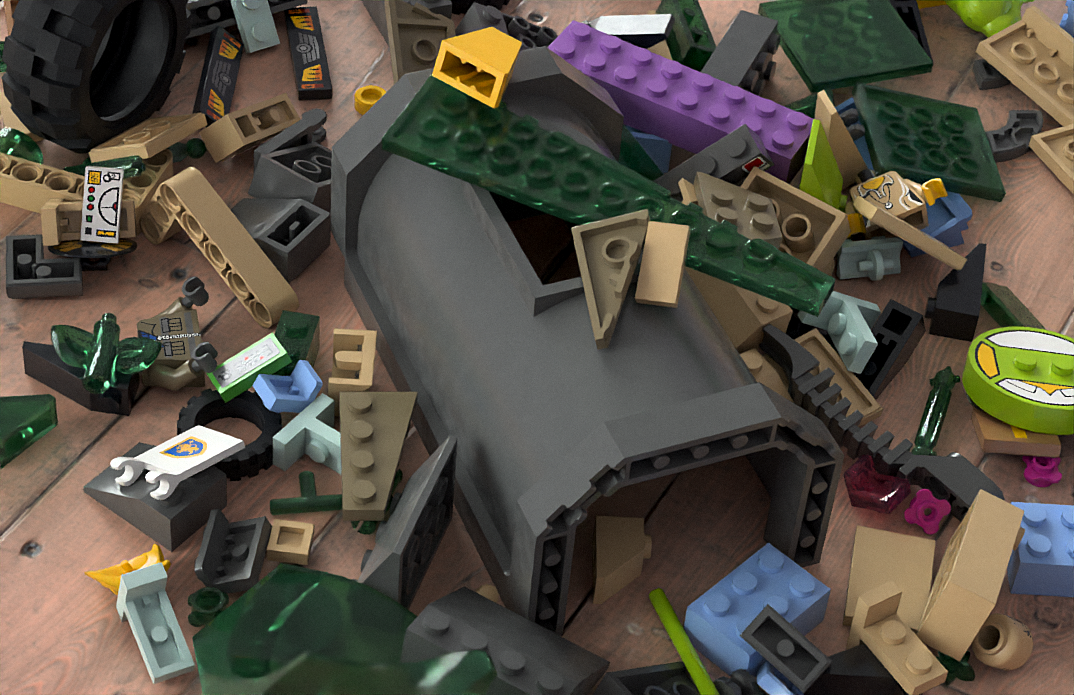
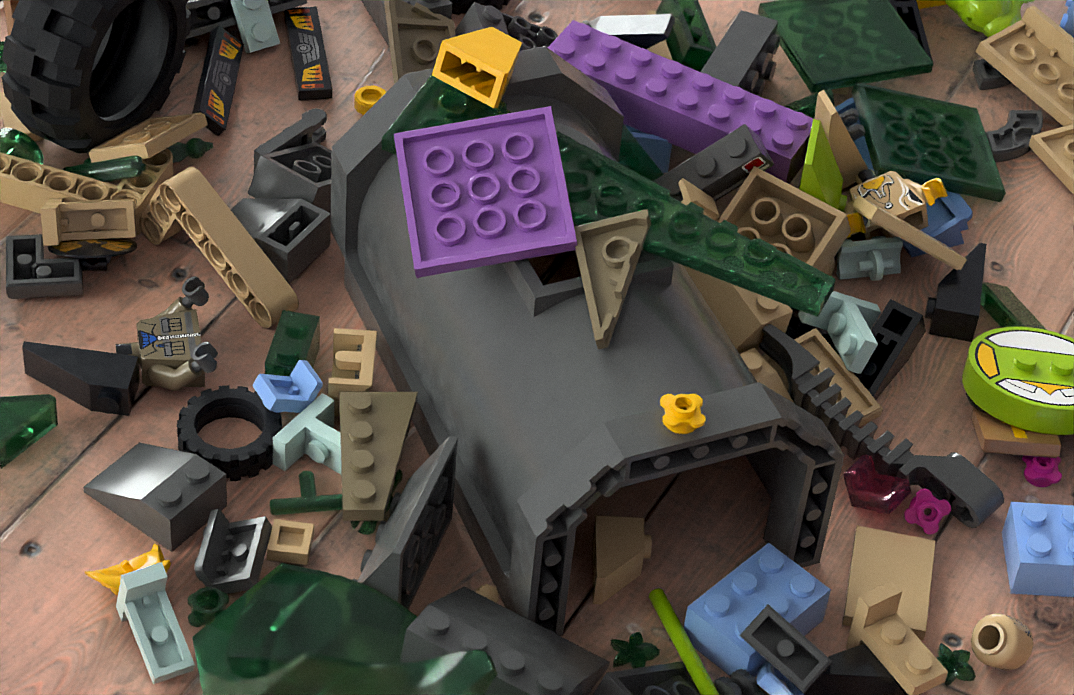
clear green plant [50,313,162,394] -> none
white tile [80,166,124,244] -> none
white flag [110,425,245,500] -> none
tan slope [199,93,301,163] -> none
tile [206,333,292,403] -> none
tan tile [635,221,691,308] -> none
dark tan wing [693,171,782,258] -> none
clear green wheel [911,366,960,456] -> none
tan brick [916,489,1025,661] -> none
none -> medium lavender plate [394,106,577,278]
none -> clear green plant [611,632,660,669]
none -> yellow plate [660,394,706,434]

